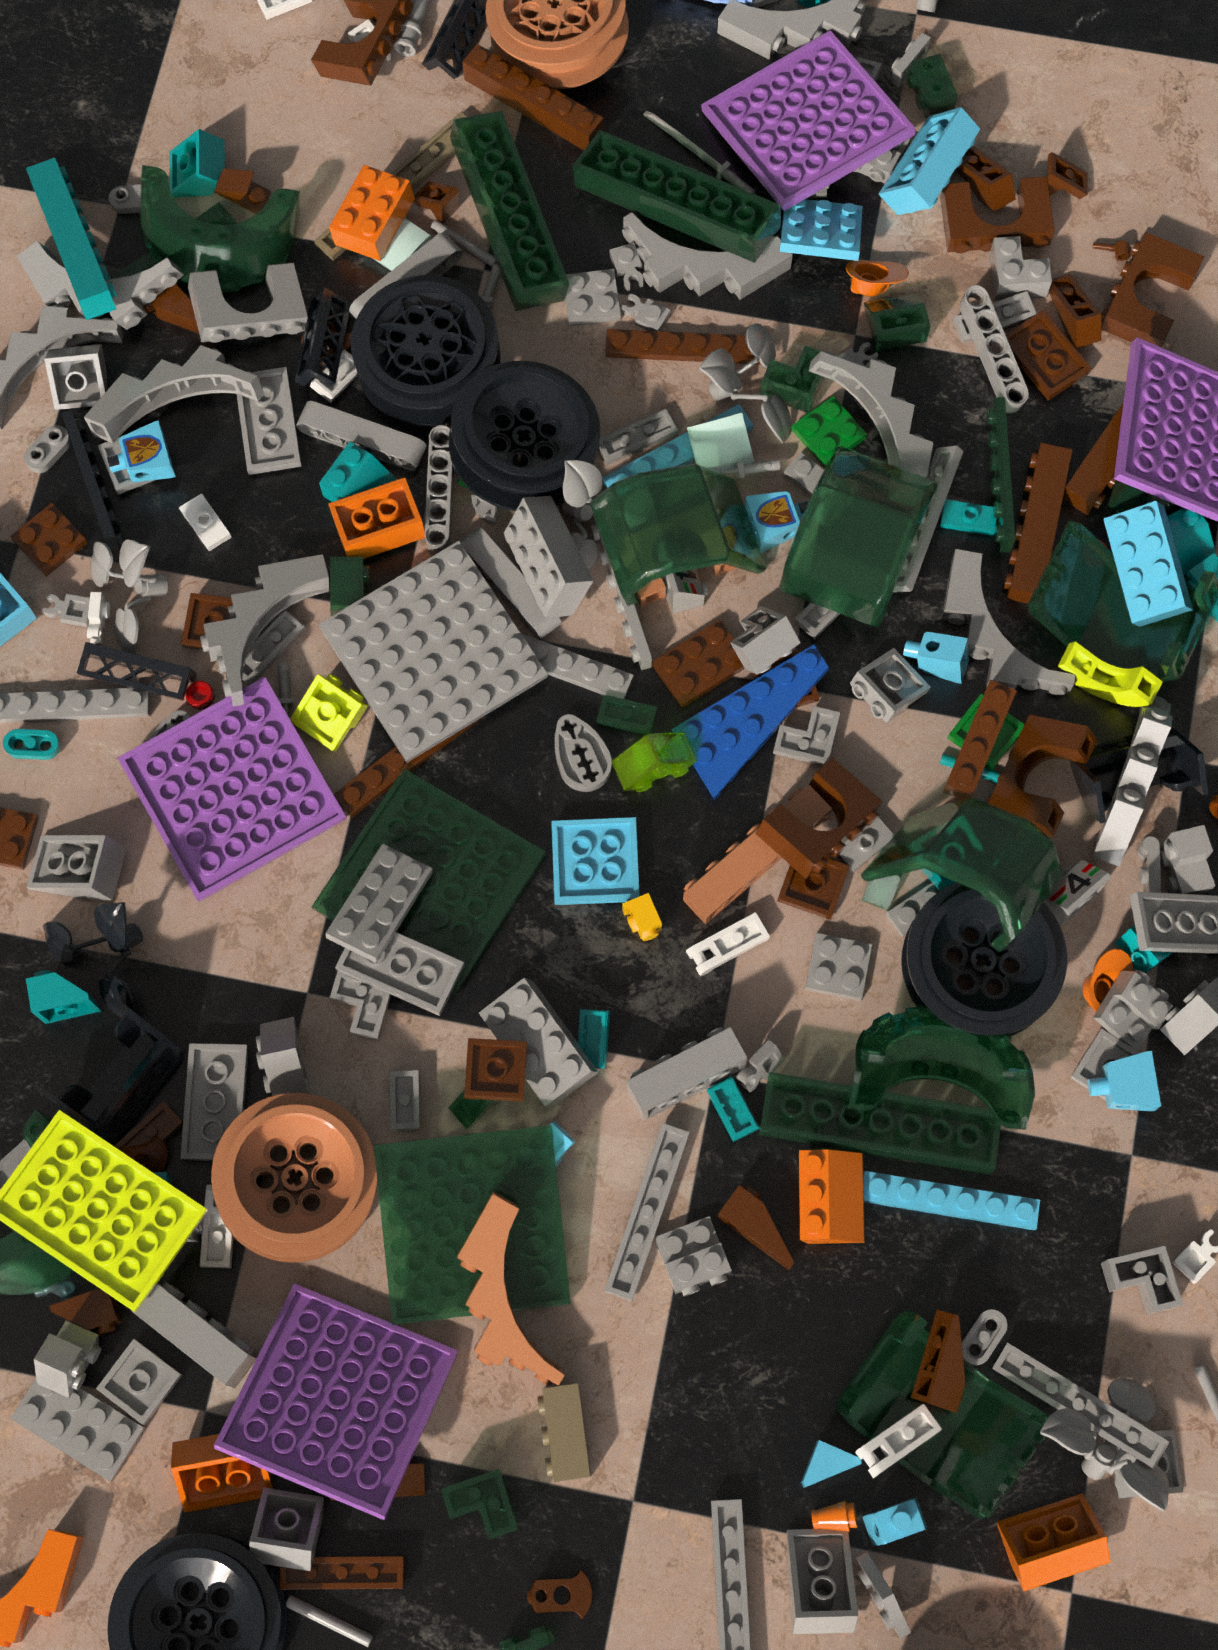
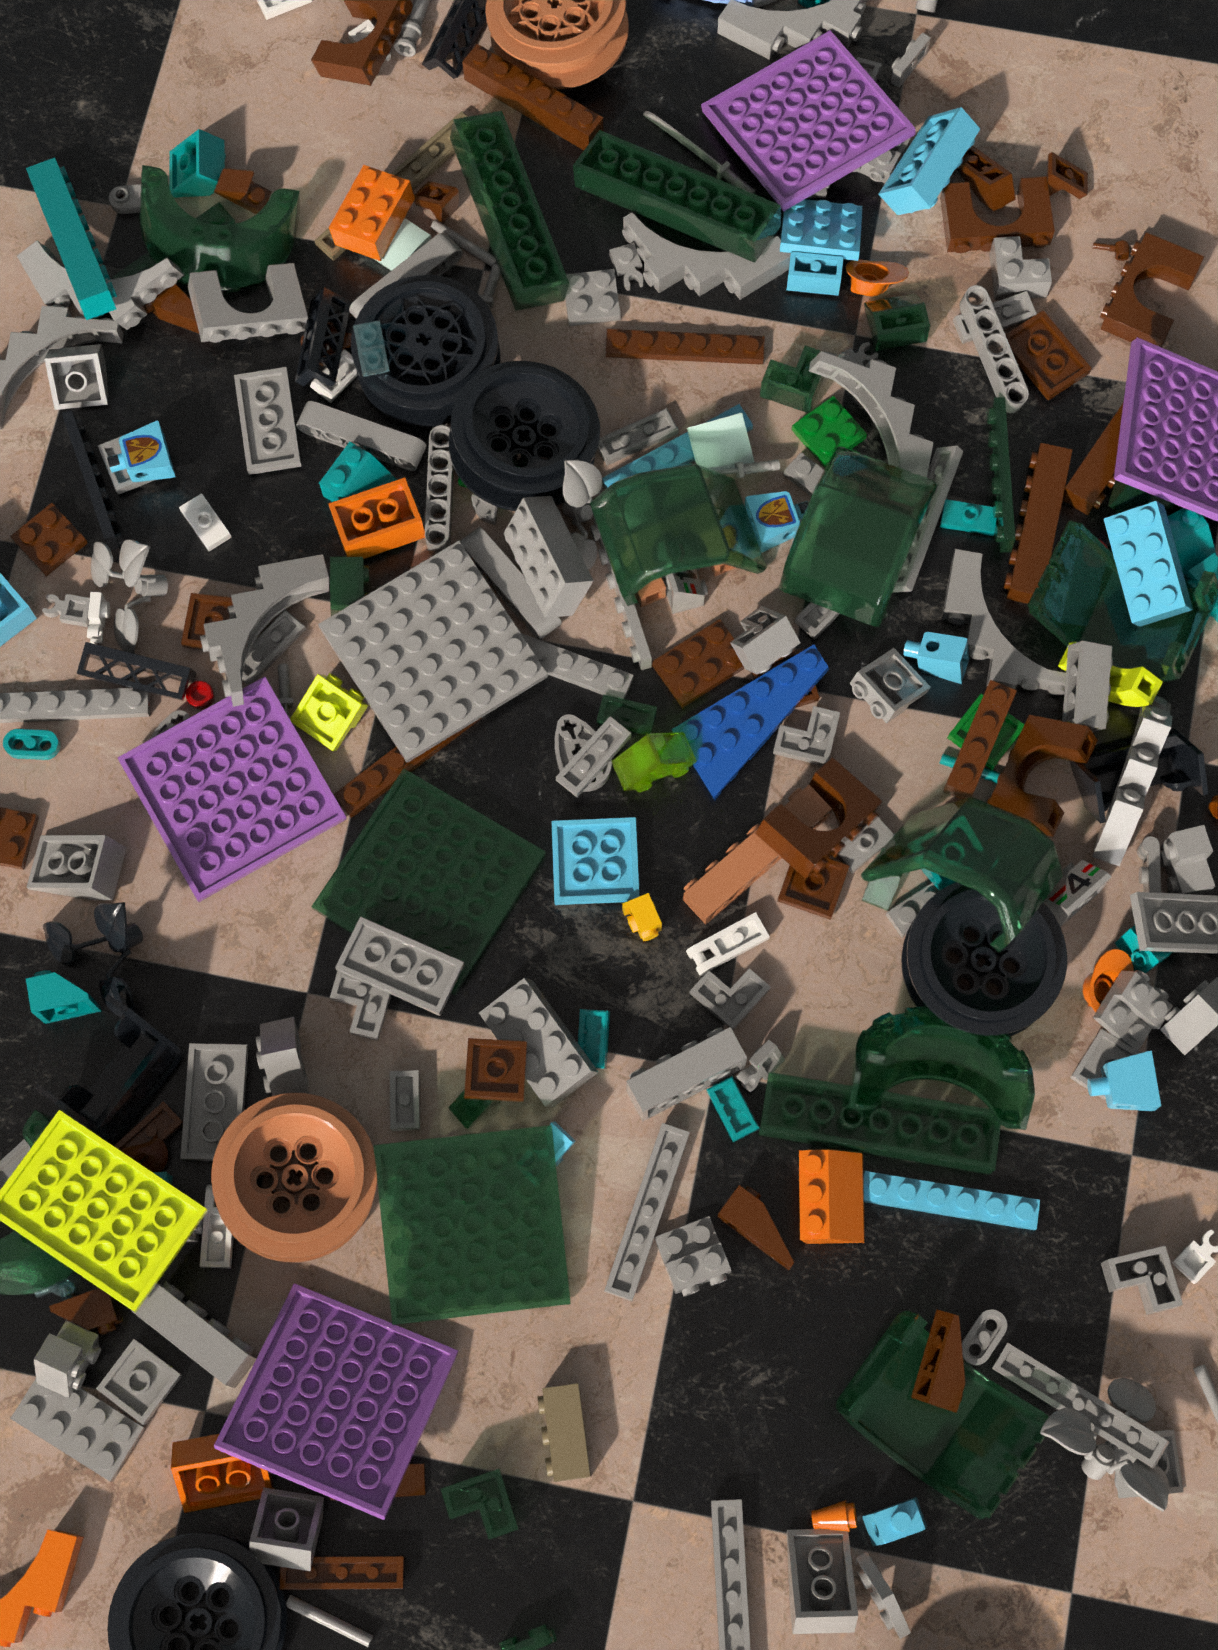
light grey plate [24,425,71,473] -> none
light grey arch [84,345,264,443] -> none
light grey plate [326,844,432,963] -> none
nougat arch [457,1191,565,1386] -> none
reddish brown piece [527,1570,592,1619] -> none
light grey plate [622,294,671,331] -> none
light grey plant [699,323,791,444] -> none
medium azure slope [801,1440,862,1488] -> none
light grey plate [805,933,872,1001] -> none
white plate [855,1404,942,1478] -> none
clear green brick [907,54,958,118] -> none
orange slope [997,1493,1111,1591] -> none
reddish brown slope [1049,274,1101,348] -> none
none -> clear light blue slope [353,321,390,377]
none -> light grey plate [556,716,631,797]
none -> light grey plate [689,968,771,1030]
none -> medium azure brick [787,251,843,296]
none -> light grey brick [1062,641,1113,732]

